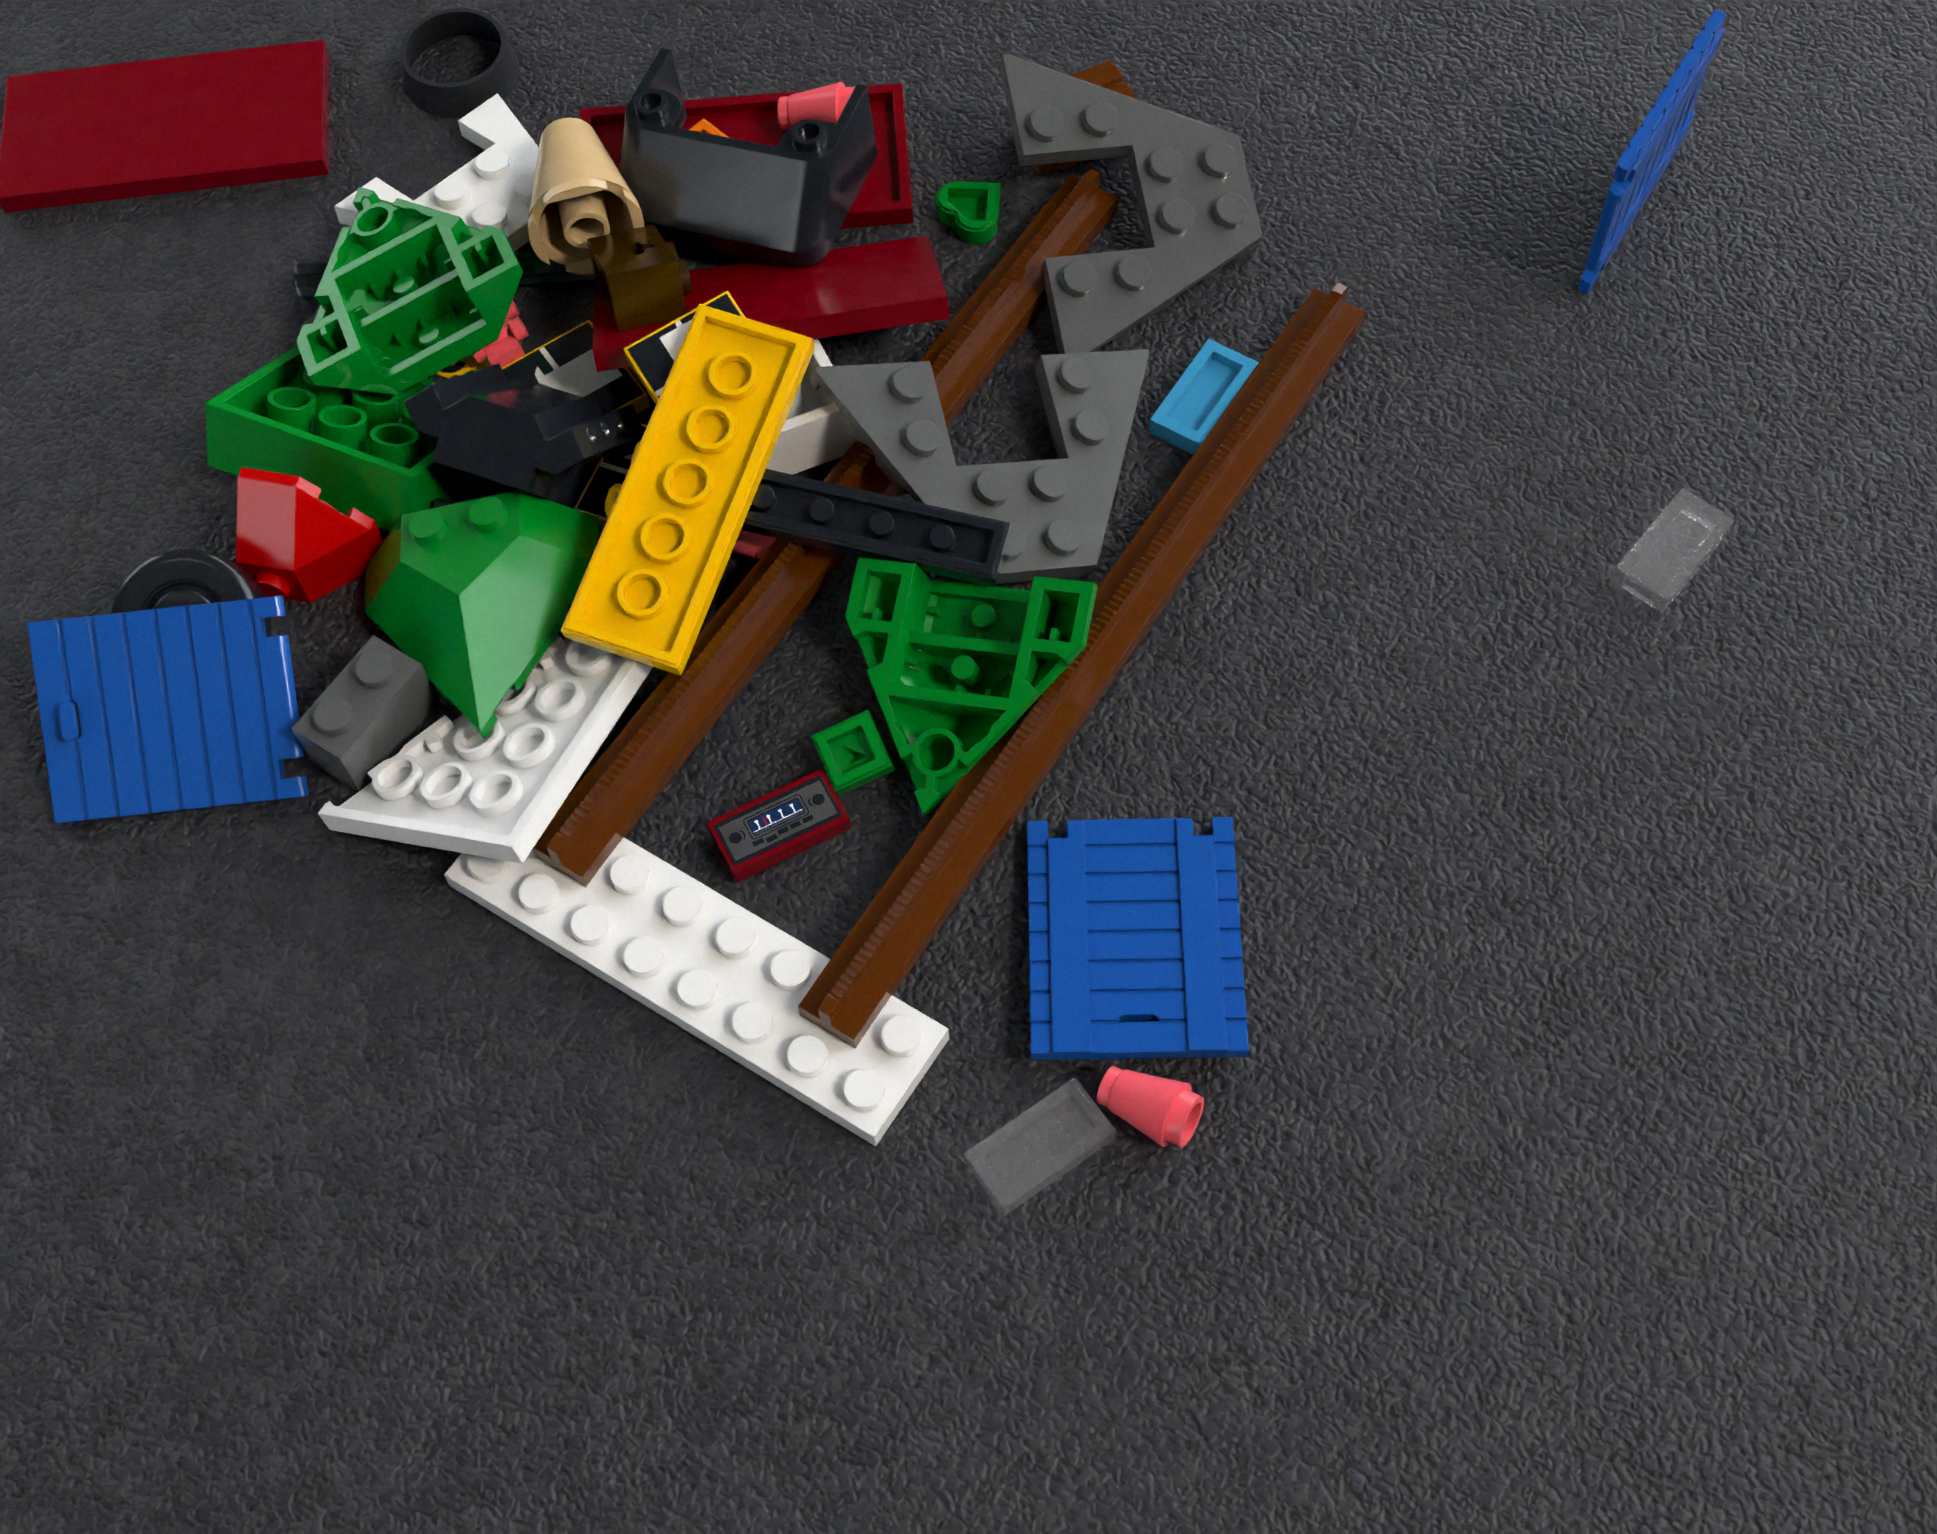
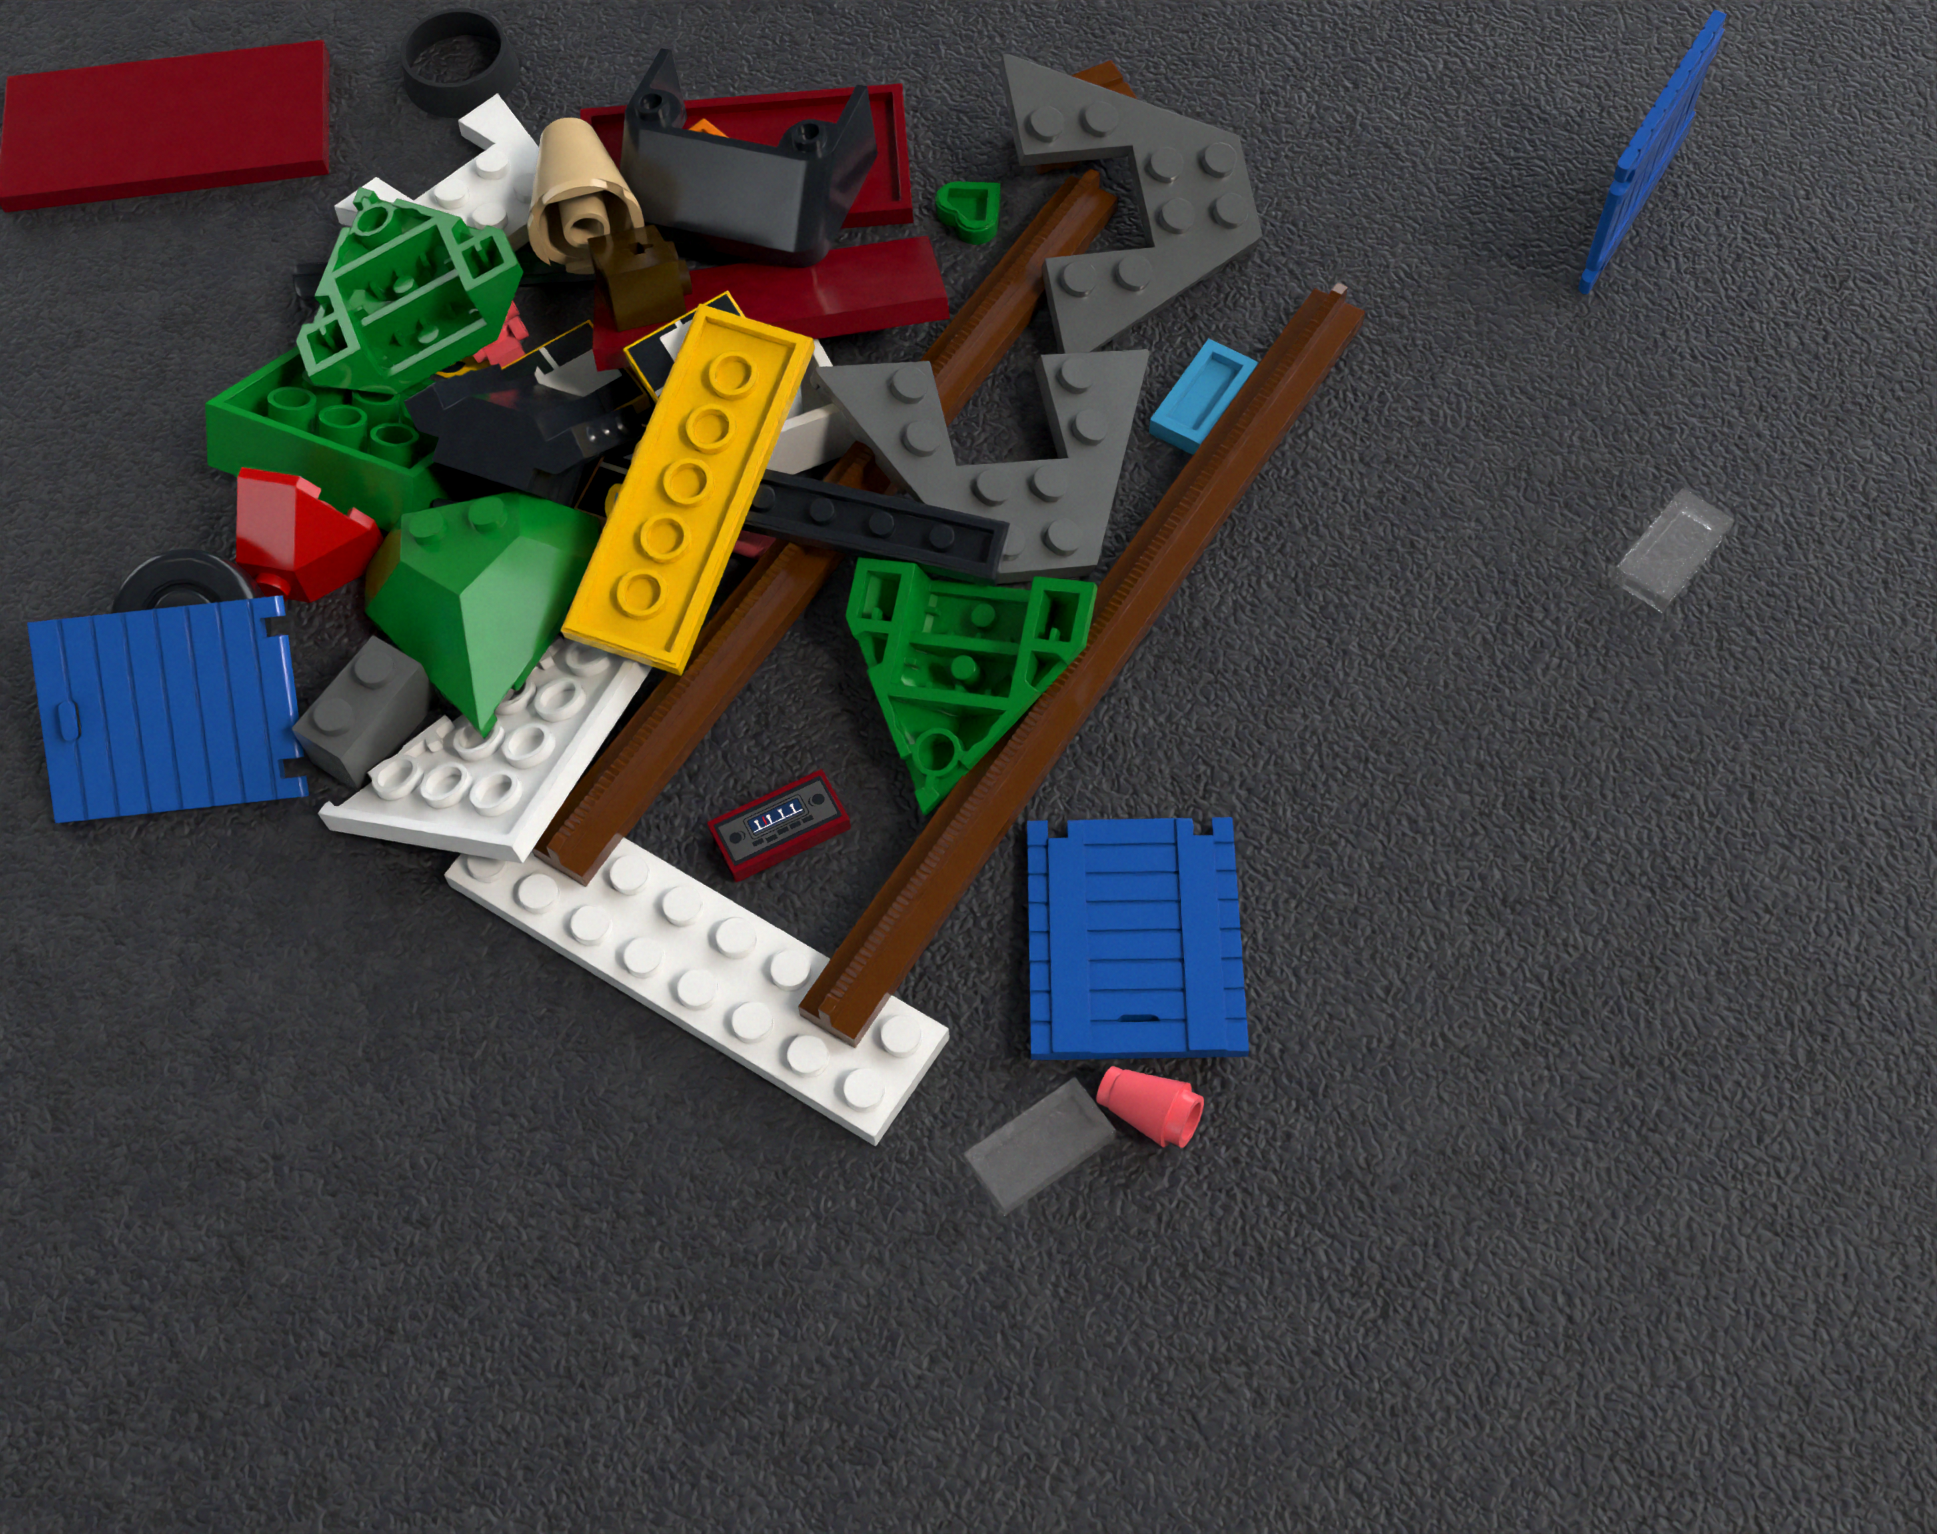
coral cone [778,82,855,130] -> none
green tile [811,710,896,796] -> none

